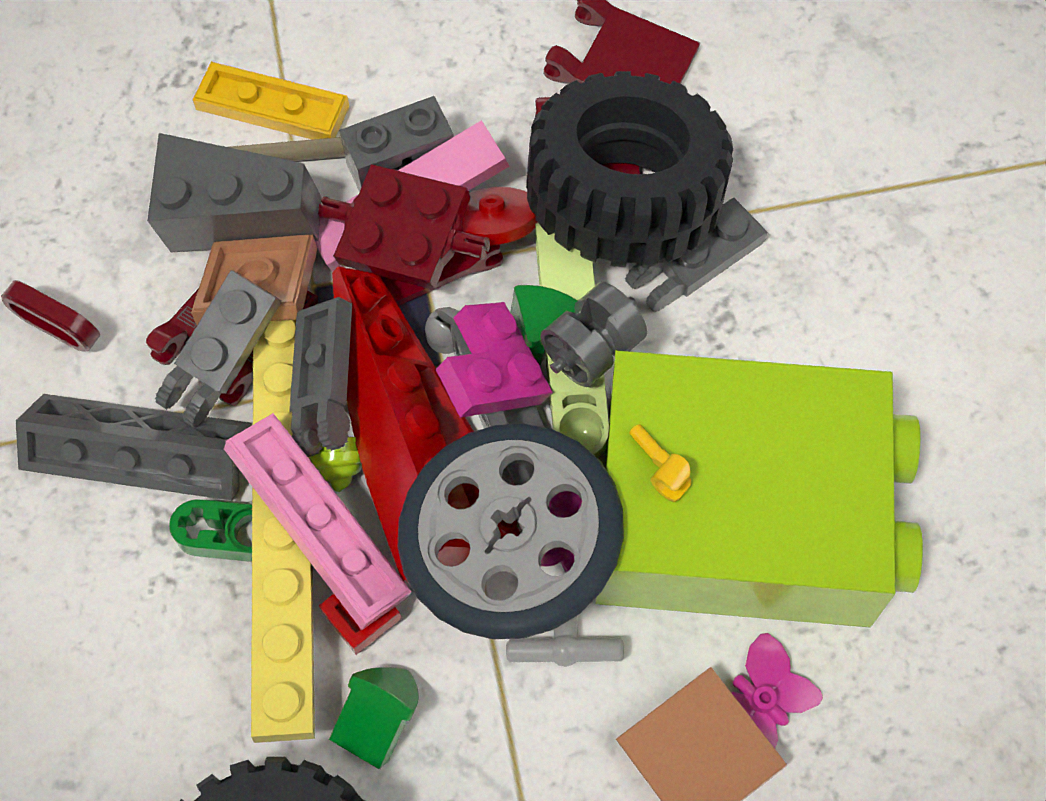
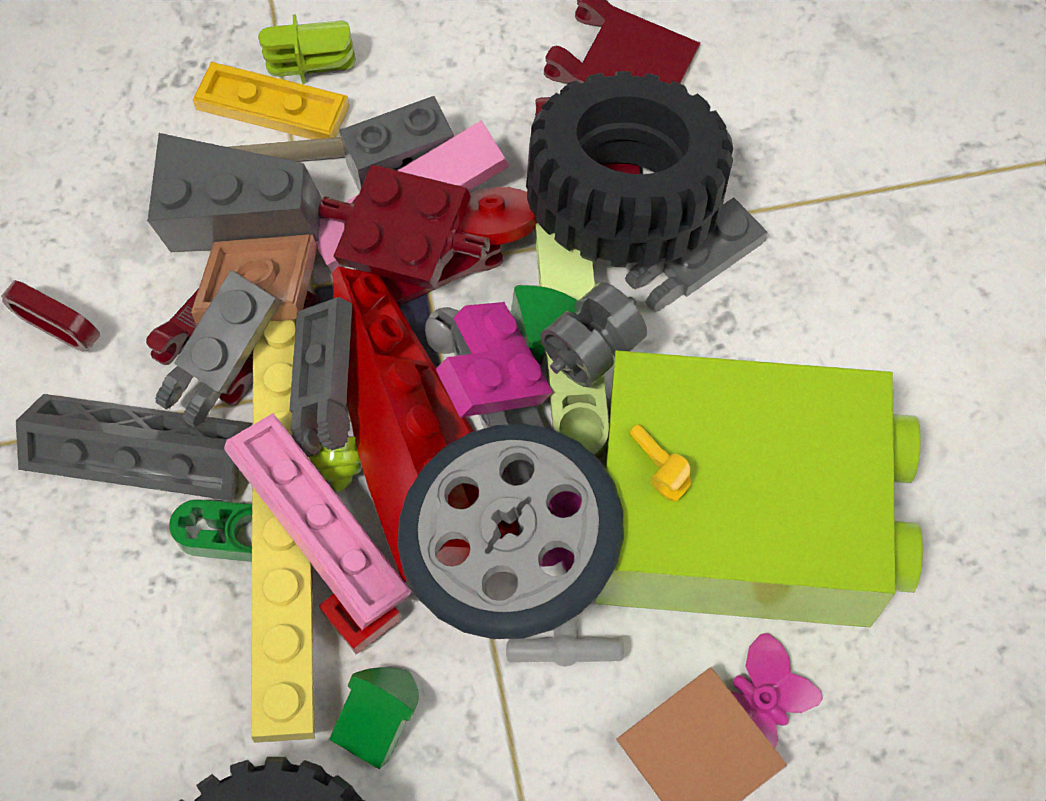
none -> lime arm [258,14,356,84]

